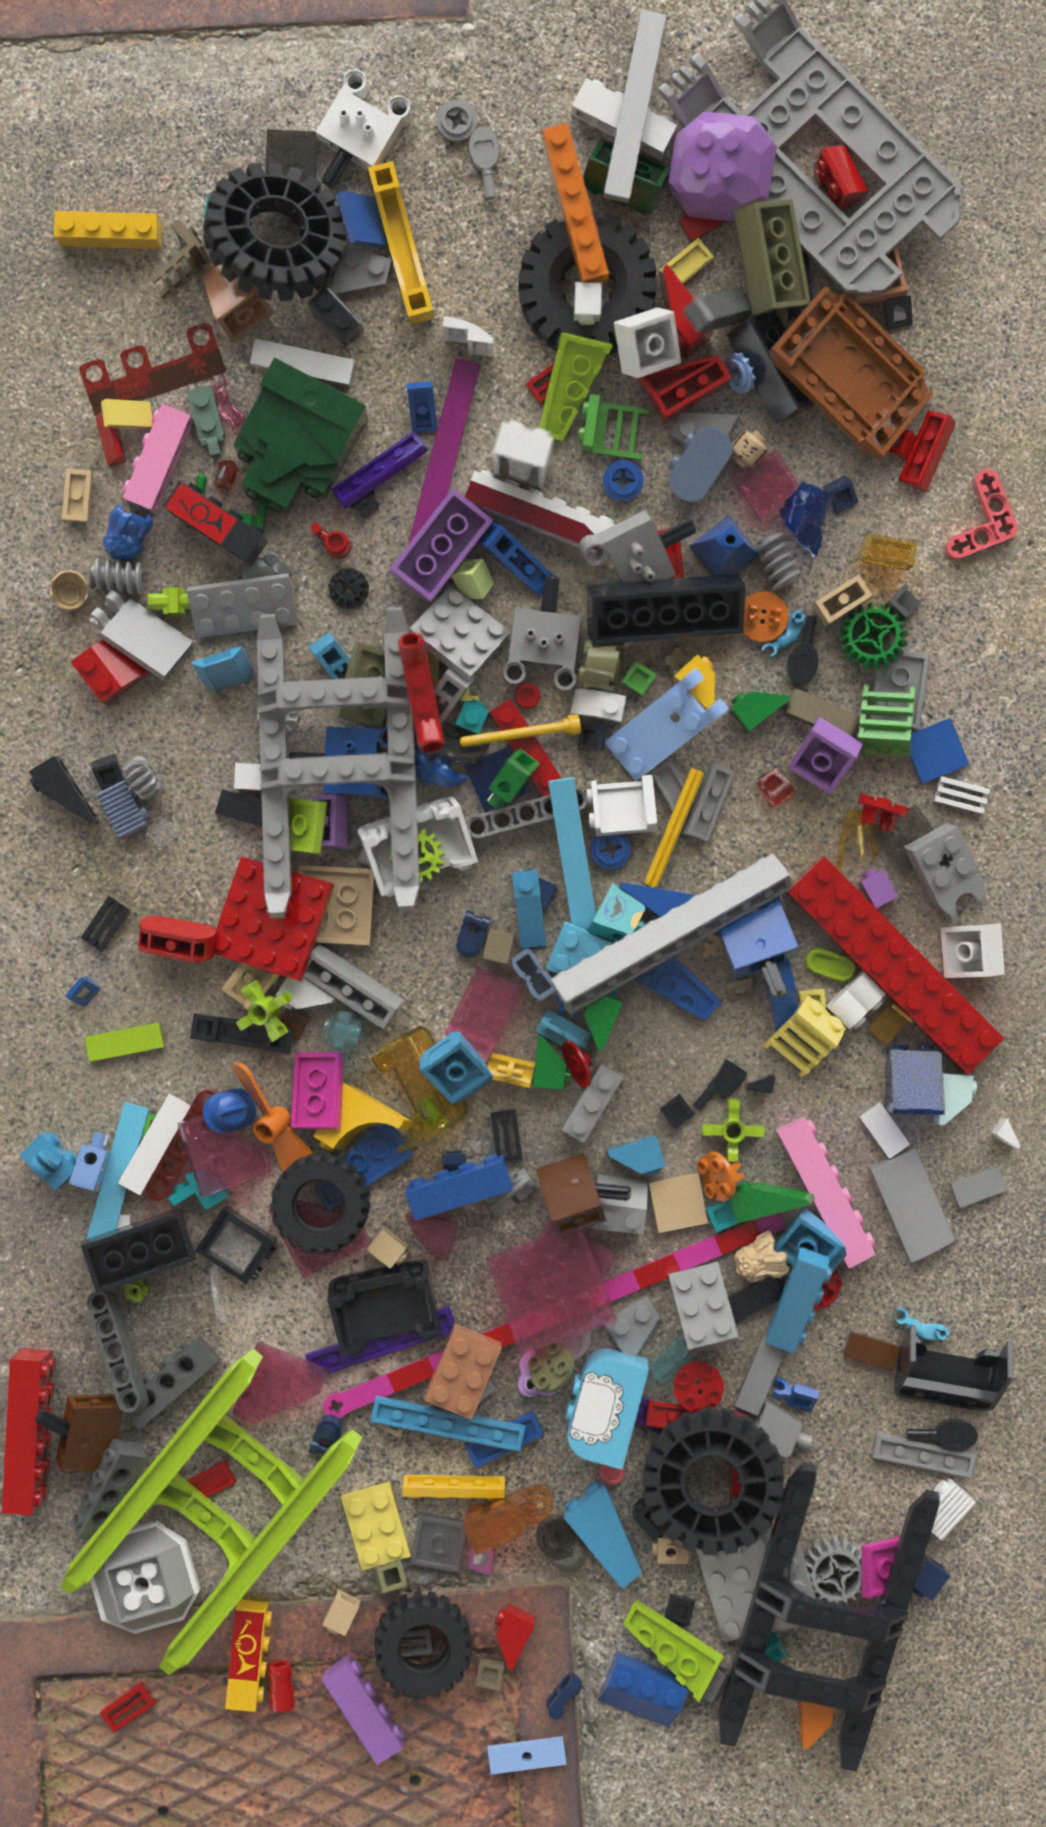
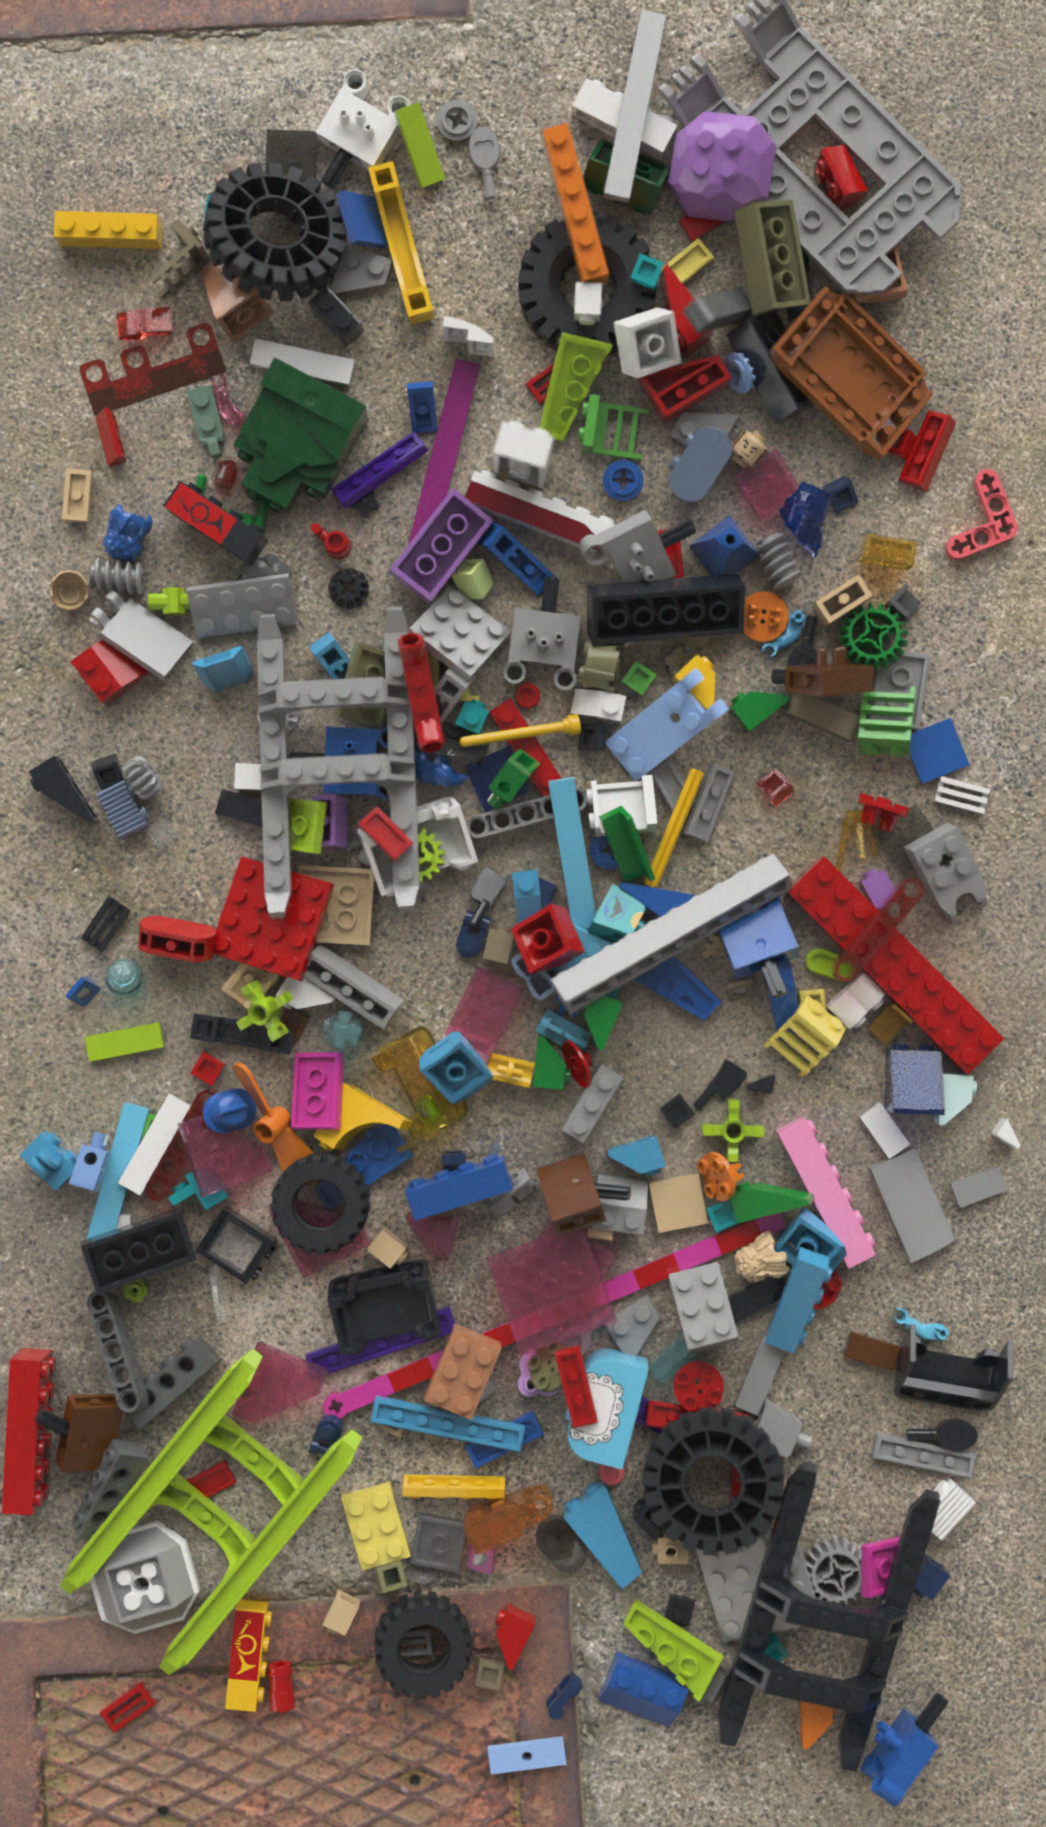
light yellow tile [101,399,153,429] -> none
bright pink brick [122,404,194,515] -> none
medium lavender brick [322,1654,405,1765] -> none
black tile [491,1109,523,1162] -> none
blue plate [771,1378,819,1412] -> none
medium lavender brick [787,717,863,795] -> none
black slope [883,295,913,330] -> none
white slope [941,924,1005,978] -> none
none -> clear light blue hair [105,958,144,1000]
none -> clear red slope [116,307,173,340]
none -> red tile [190,1051,226,1086]
none -> red tile [358,807,413,862]
none -> lime tile [394,102,445,188]
none -> piece [469,868,507,928]
none -> red slope [510,904,585,974]
none -> red tile [554,1345,598,1428]
none -> tan tile [586,1226,614,1241]
none -> green panel [599,806,655,883]
none -> teal plate [630,254,664,290]
none -> reddish brown piece [771,647,873,696]
none -> clear red beam [831,878,924,982]
none -> blue piece [861,1693,948,1807]

